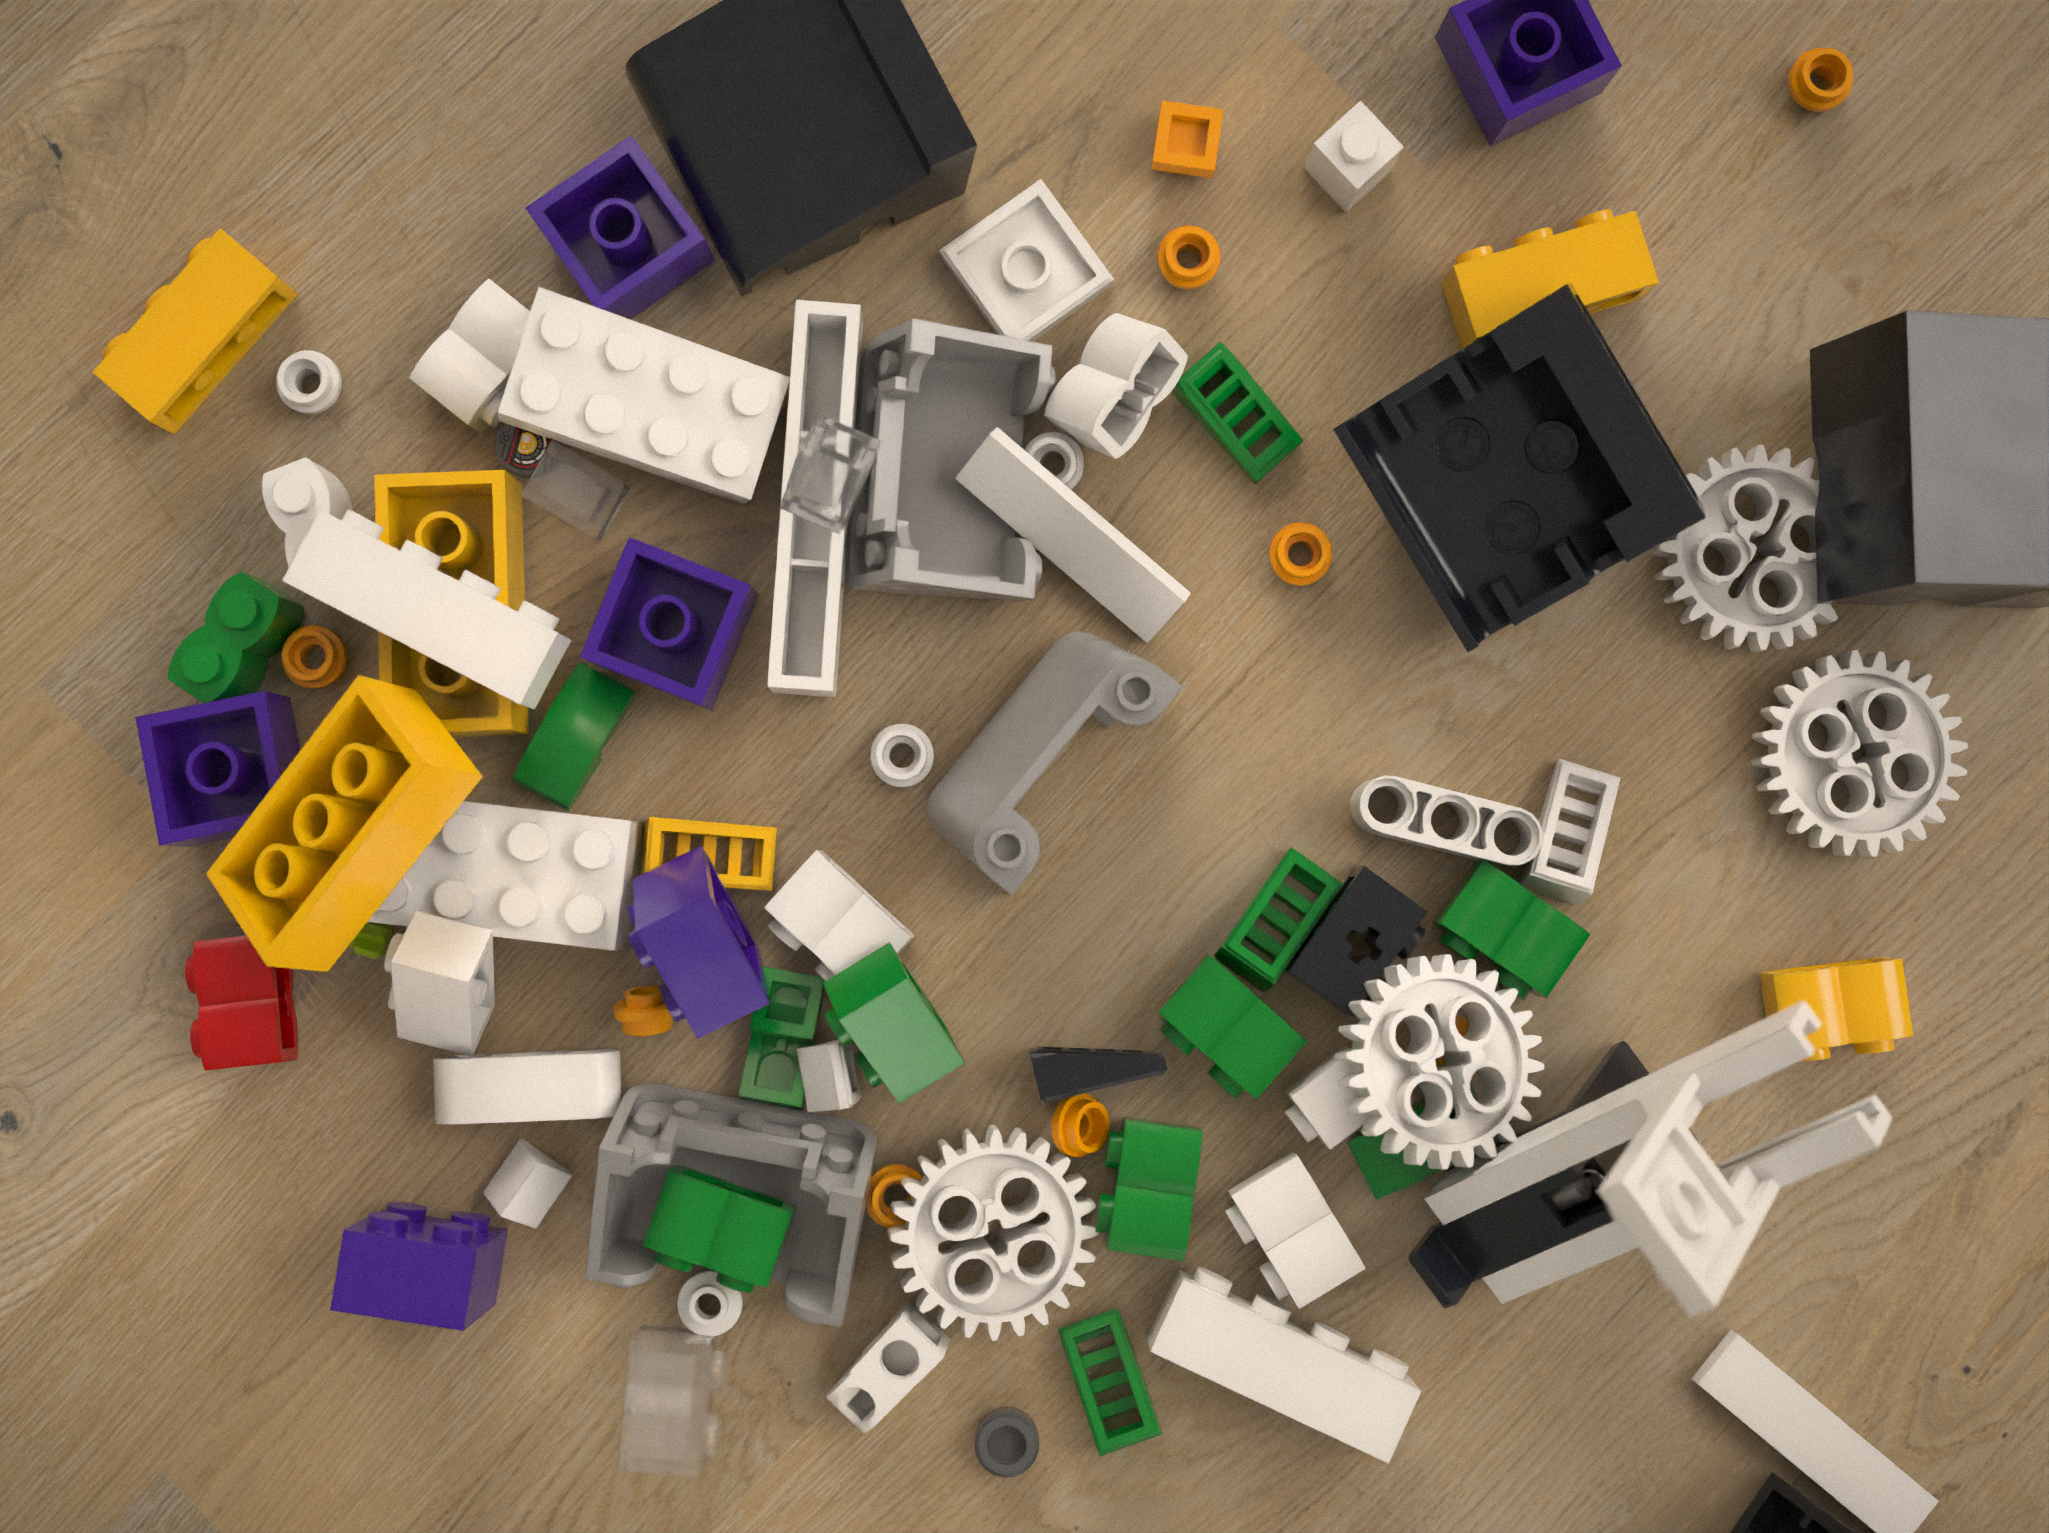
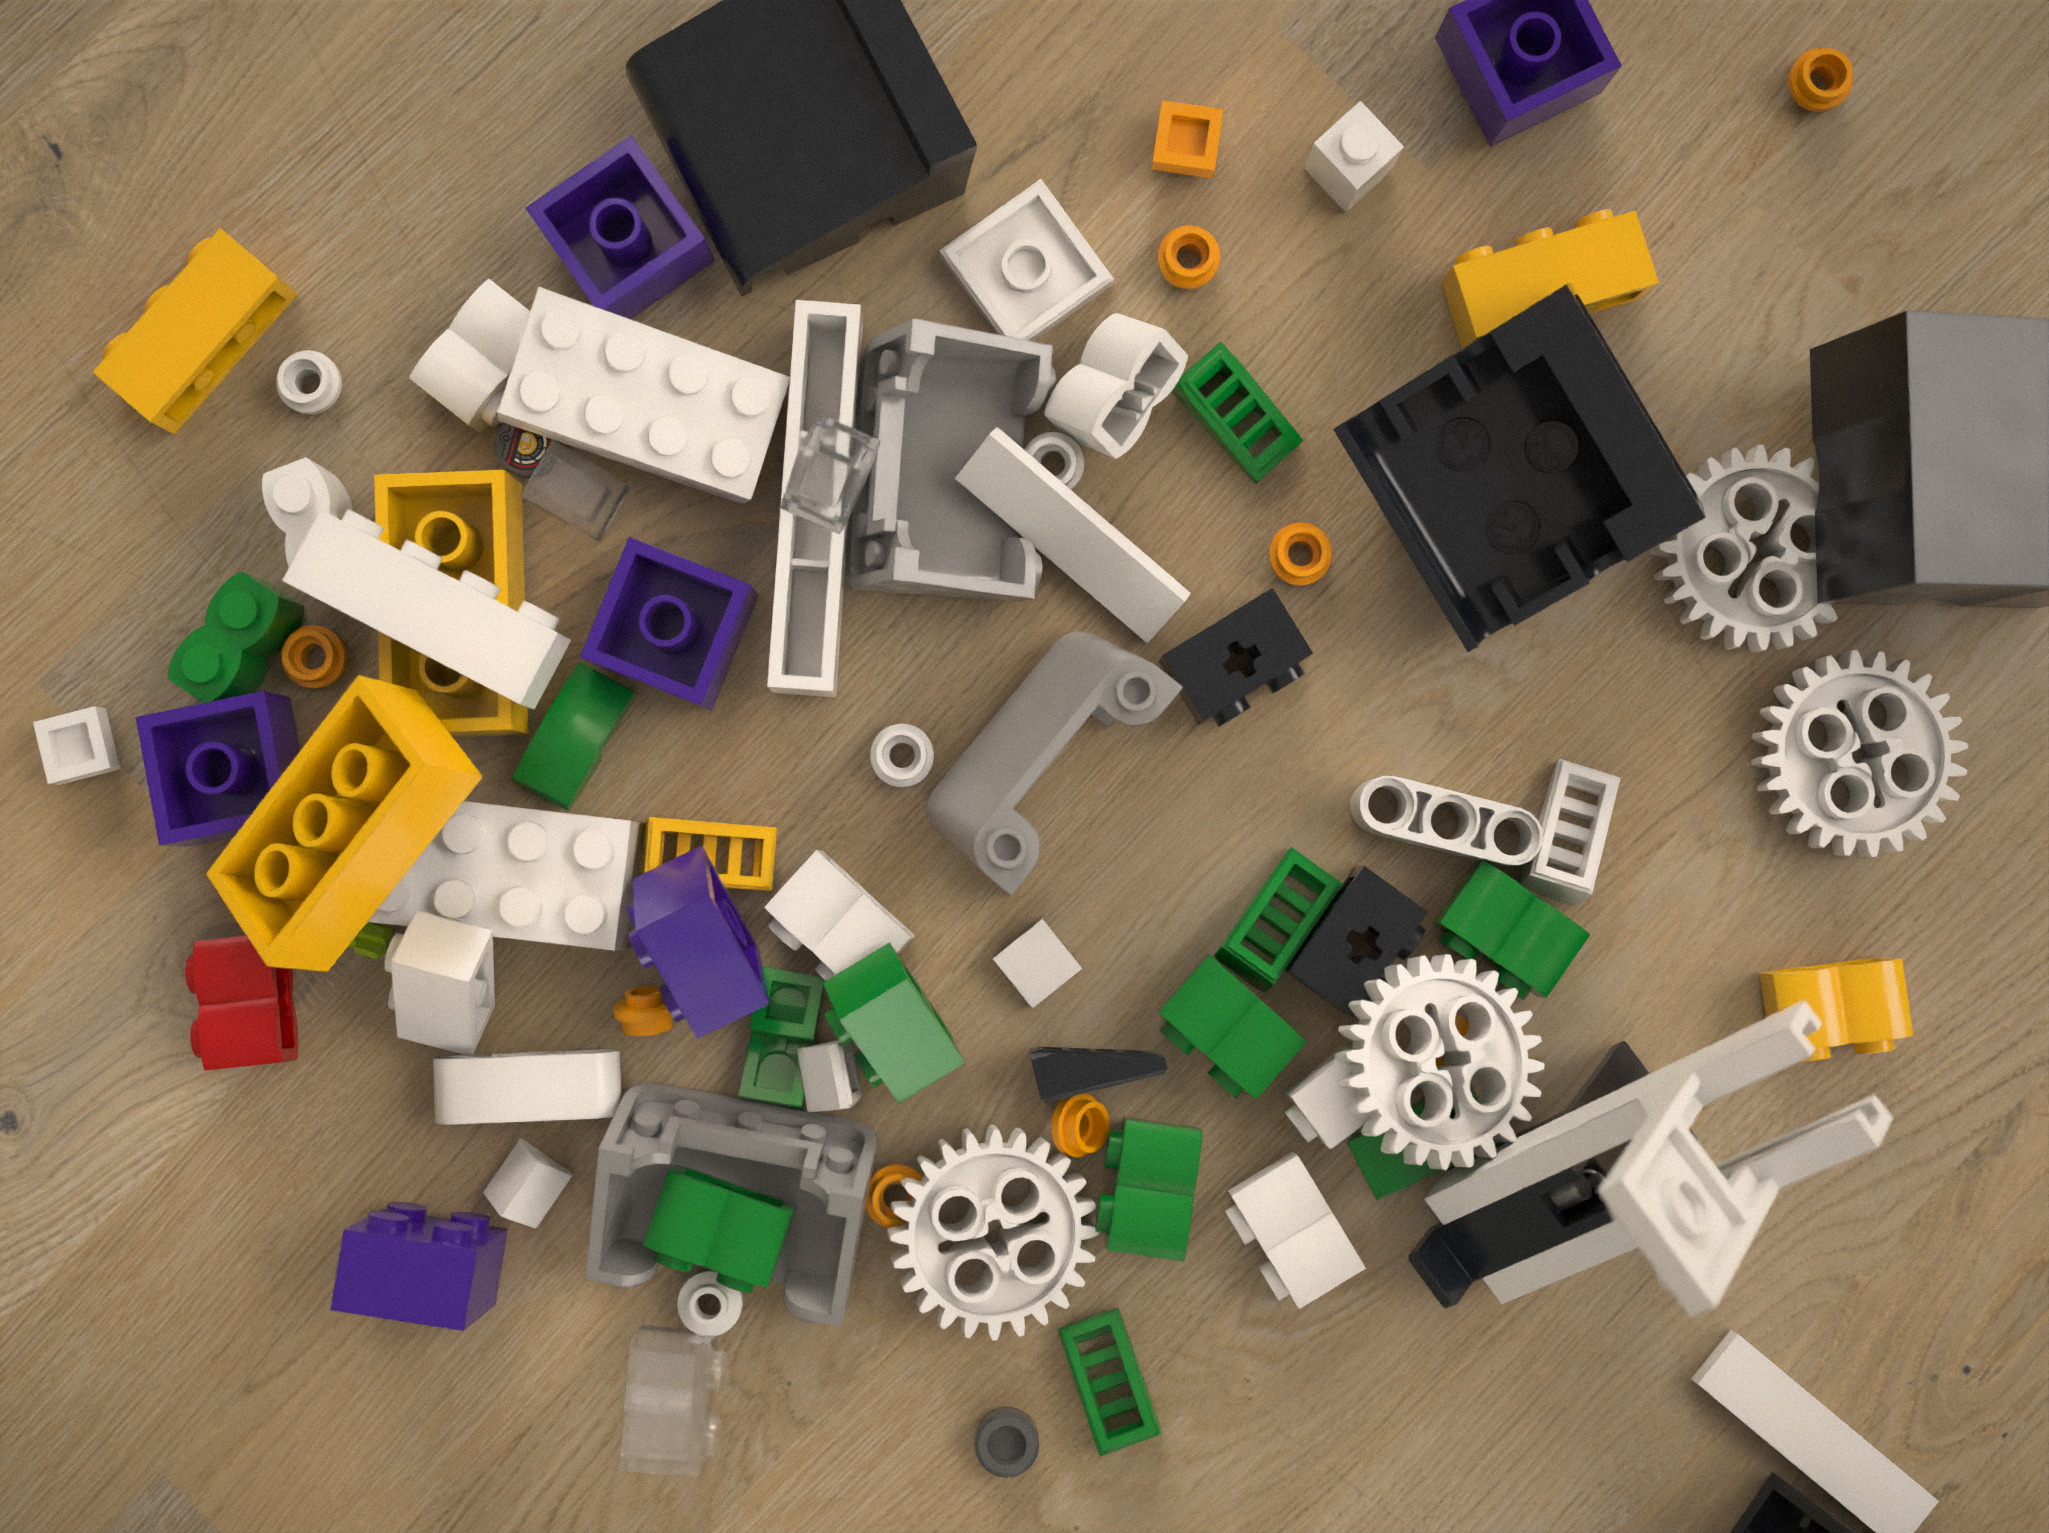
white leg [826,1300,950,1433] -> none
white brick [1146,1267,1421,1464] -> none
none -> white plate [33,706,120,785]
none -> white tile [993,919,1082,1009]
none -> black brick [1159,588,1313,727]

